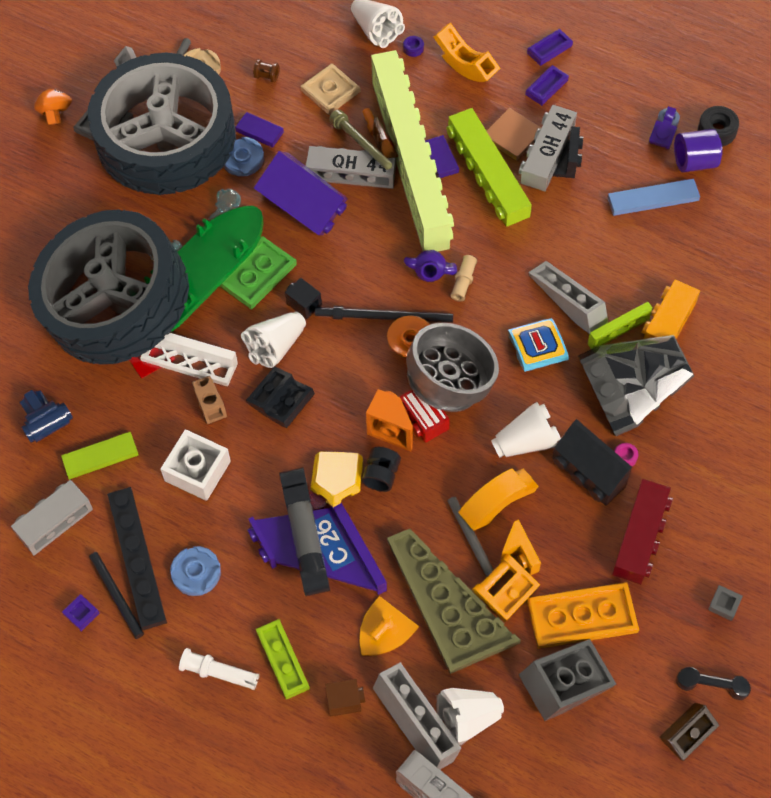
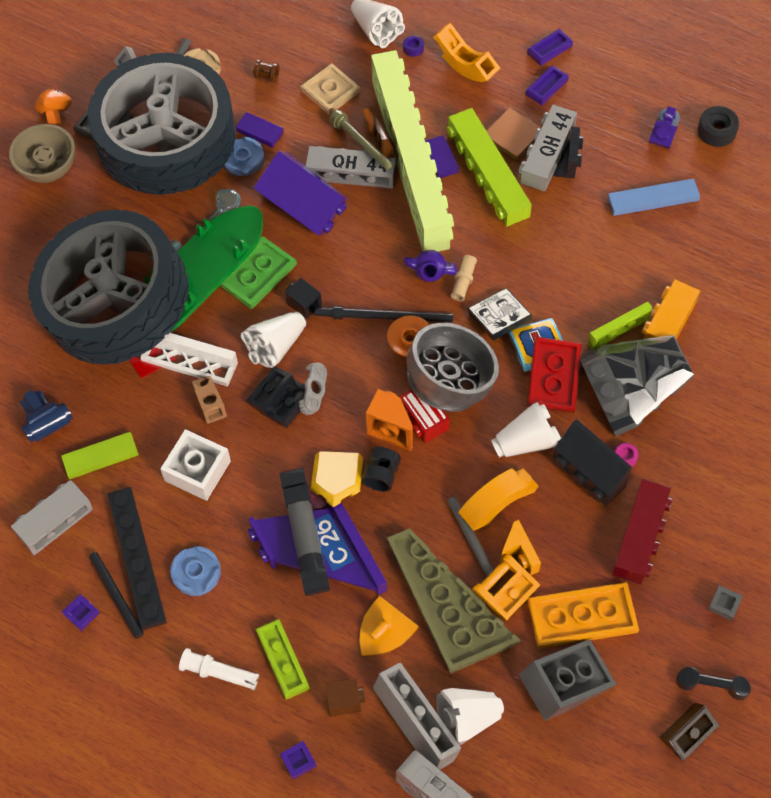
light grey slope [529,261,608,334] -> none
dark purple piece [674,129,723,173] -> none
none -> dark tan piece [9,124,75,183]
none -> dark purple plate [280,741,317,779]
none -> light grey piece [299,362,327,415]
none -> tile [468,288,532,341]
none -> red tile [527,337,582,413]

